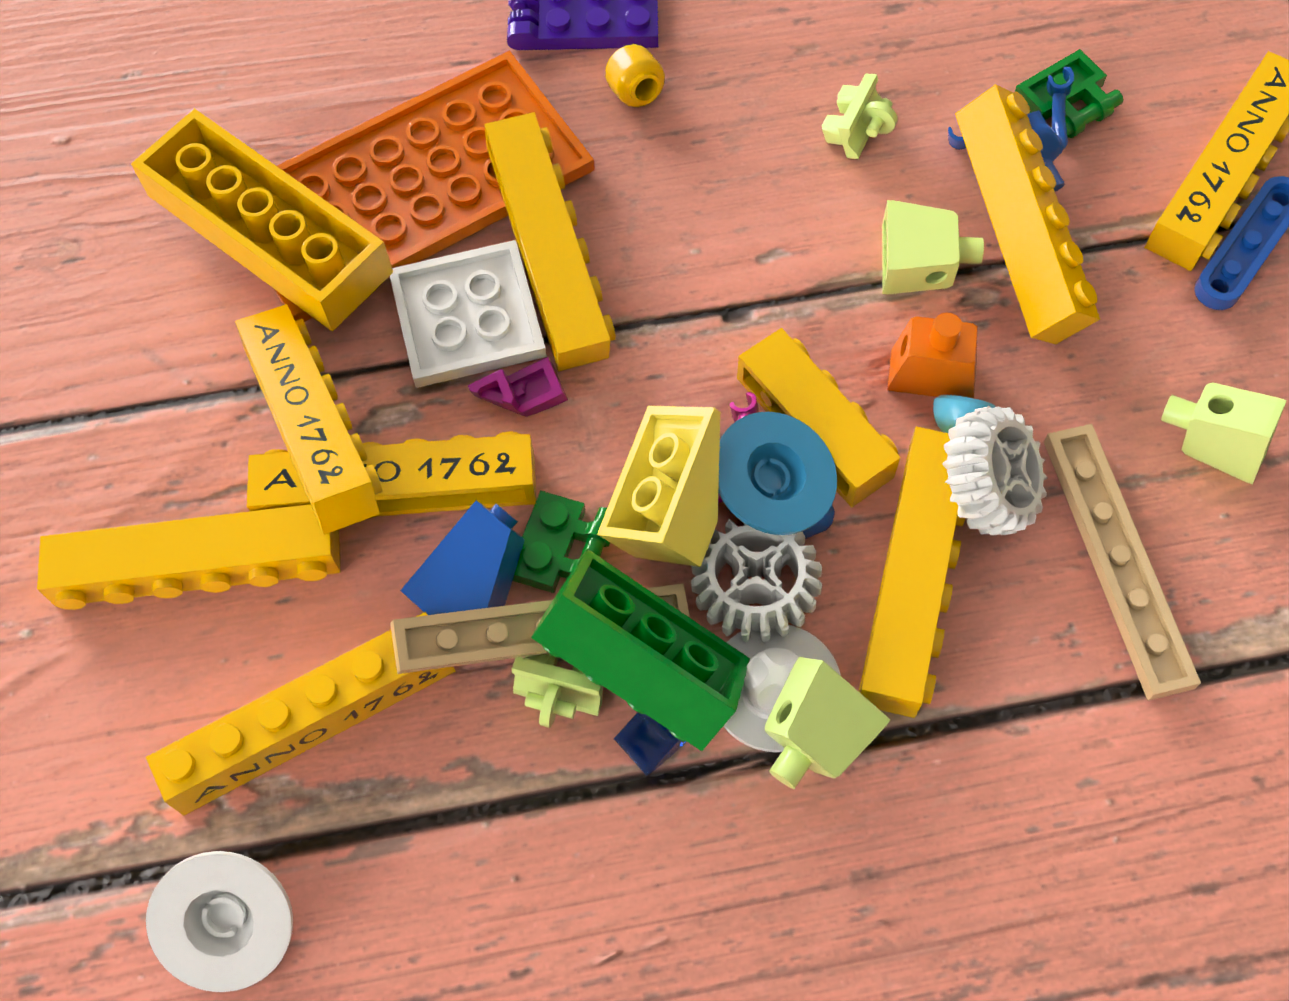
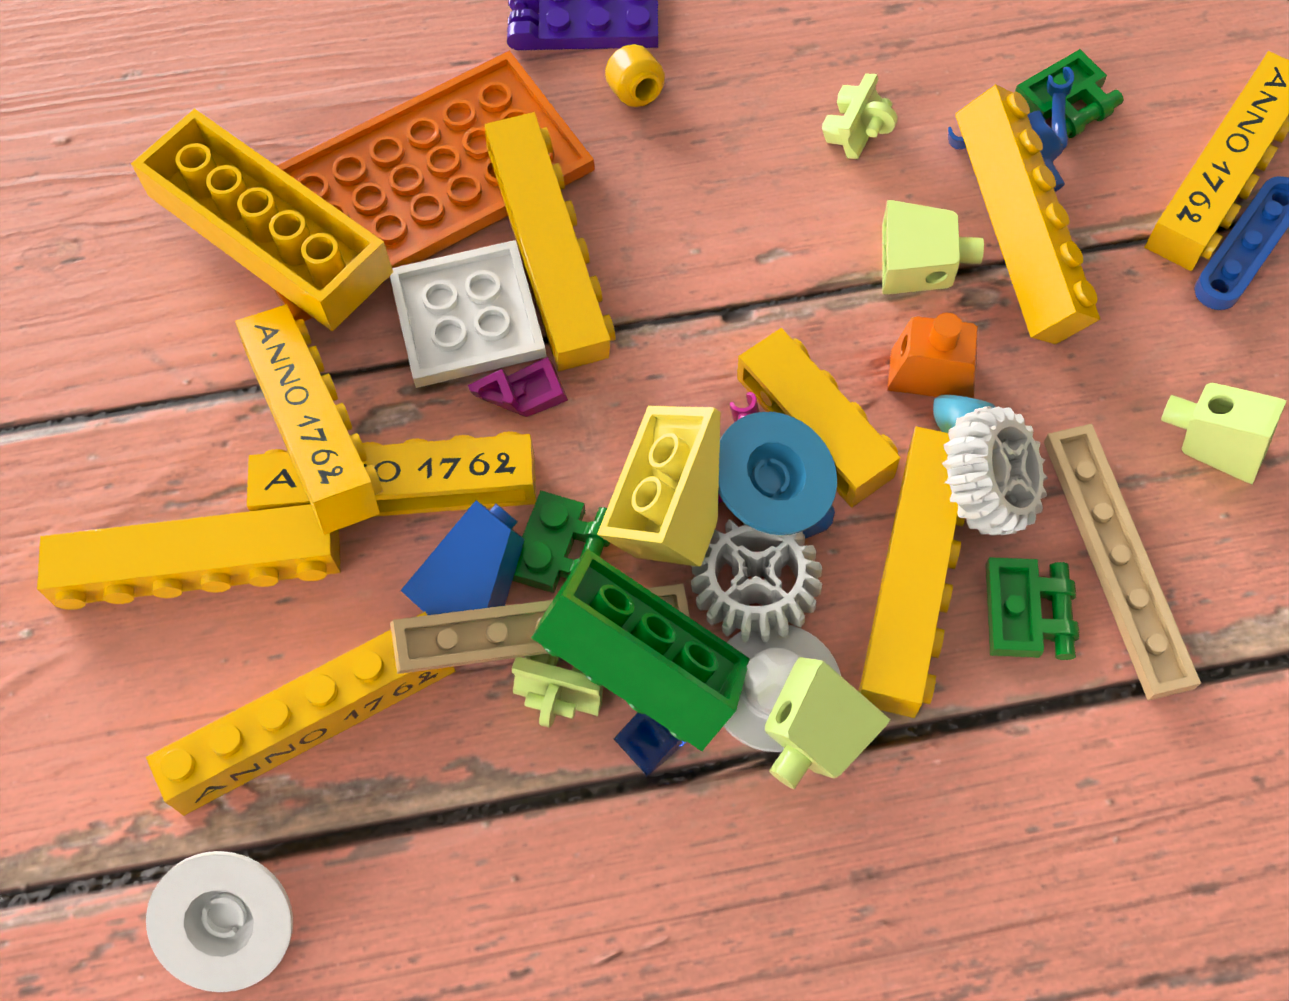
none -> green plate [985,557,1079,660]

